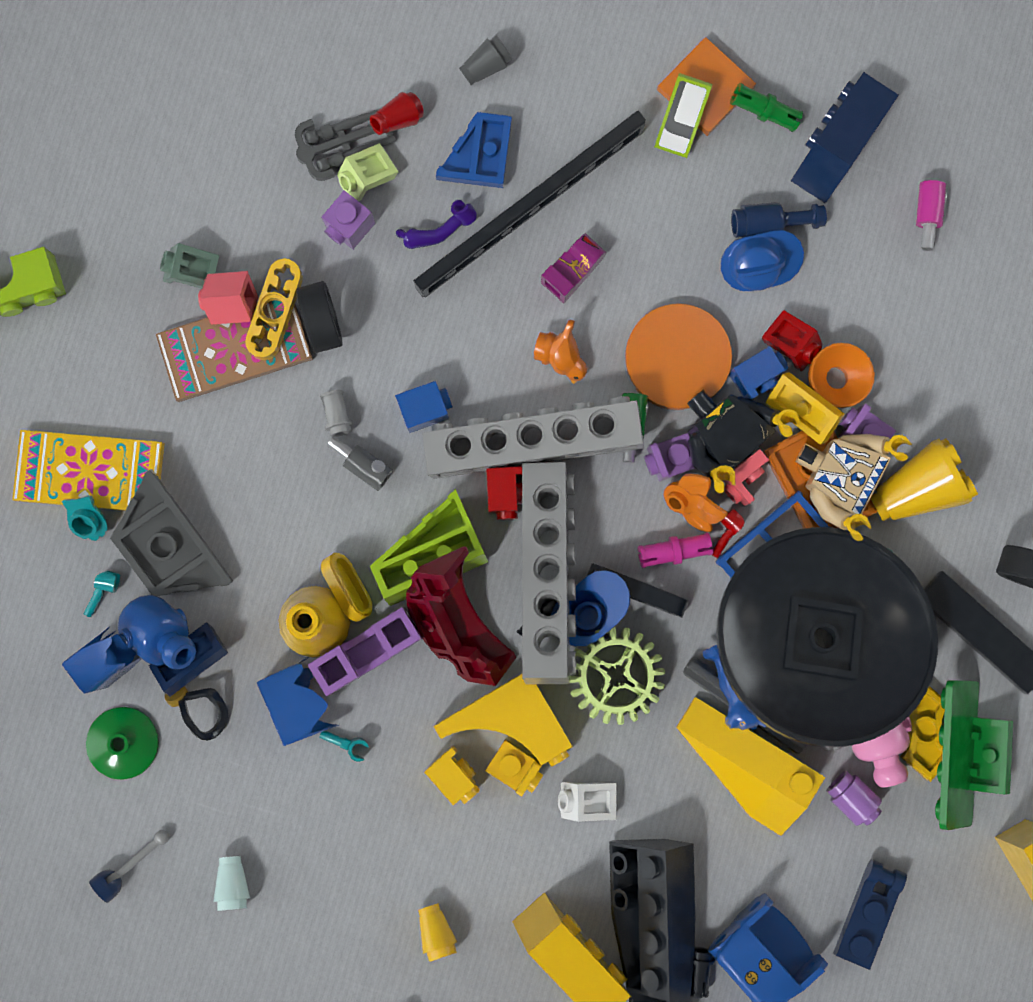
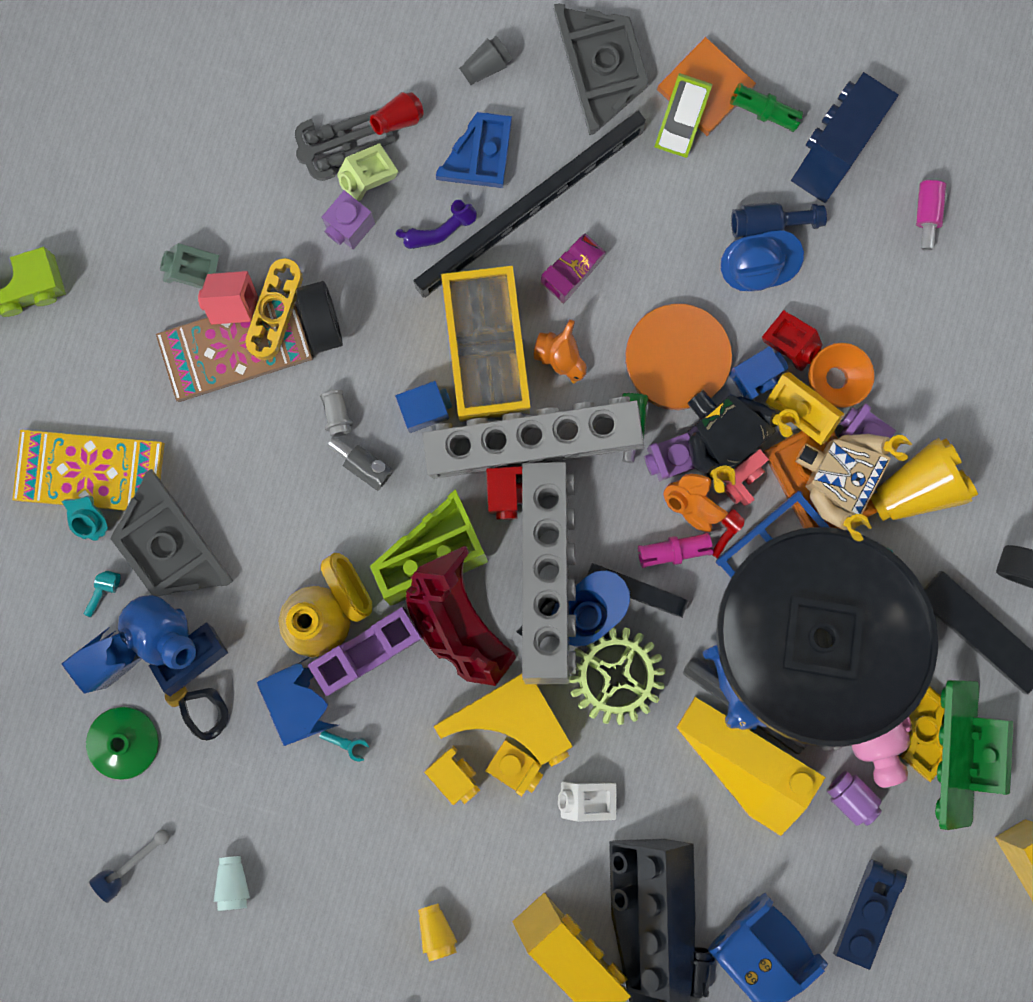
none -> clear brick [441,265,531,422]
none -> dark grey wing [554,3,649,135]

